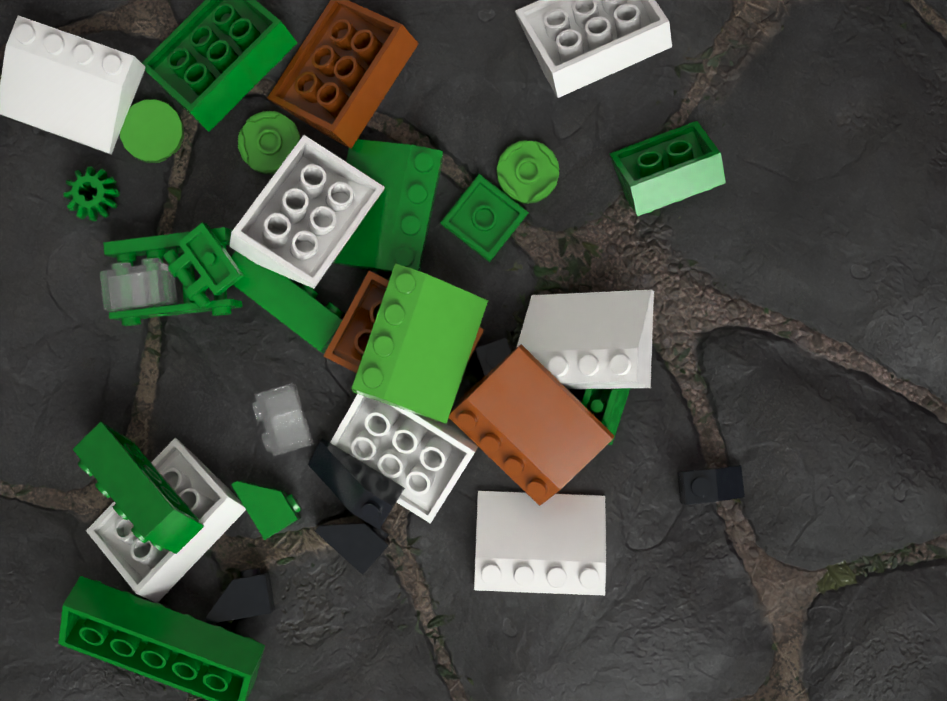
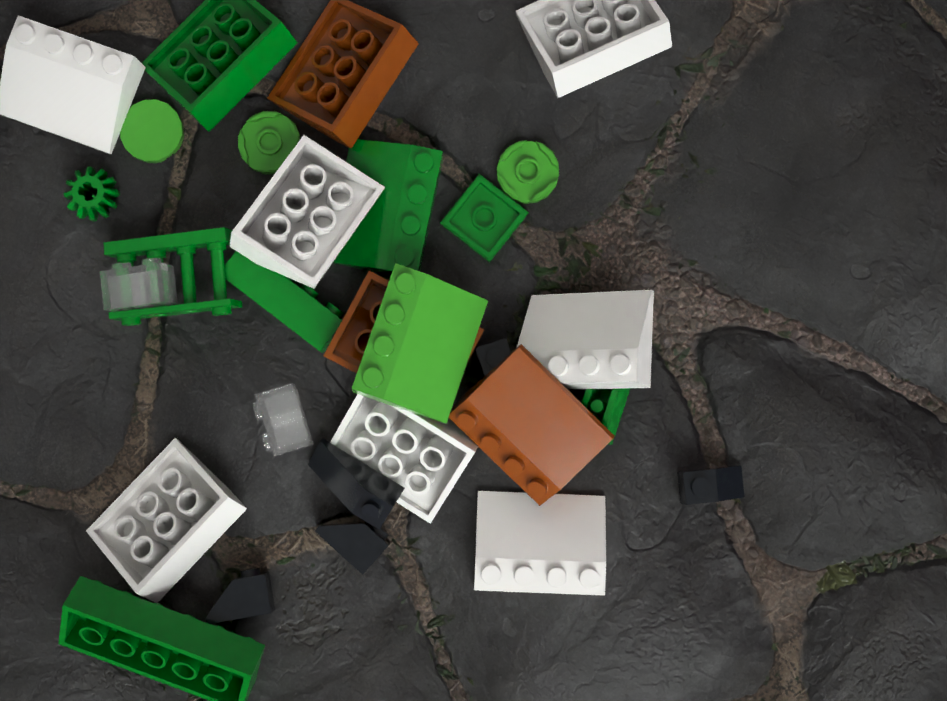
green brick [72,422,204,554] -> none
green plate [163,222,244,309] -> none
green slope [231,480,302,540] -> none
green slope [609,121,726,216] -> none

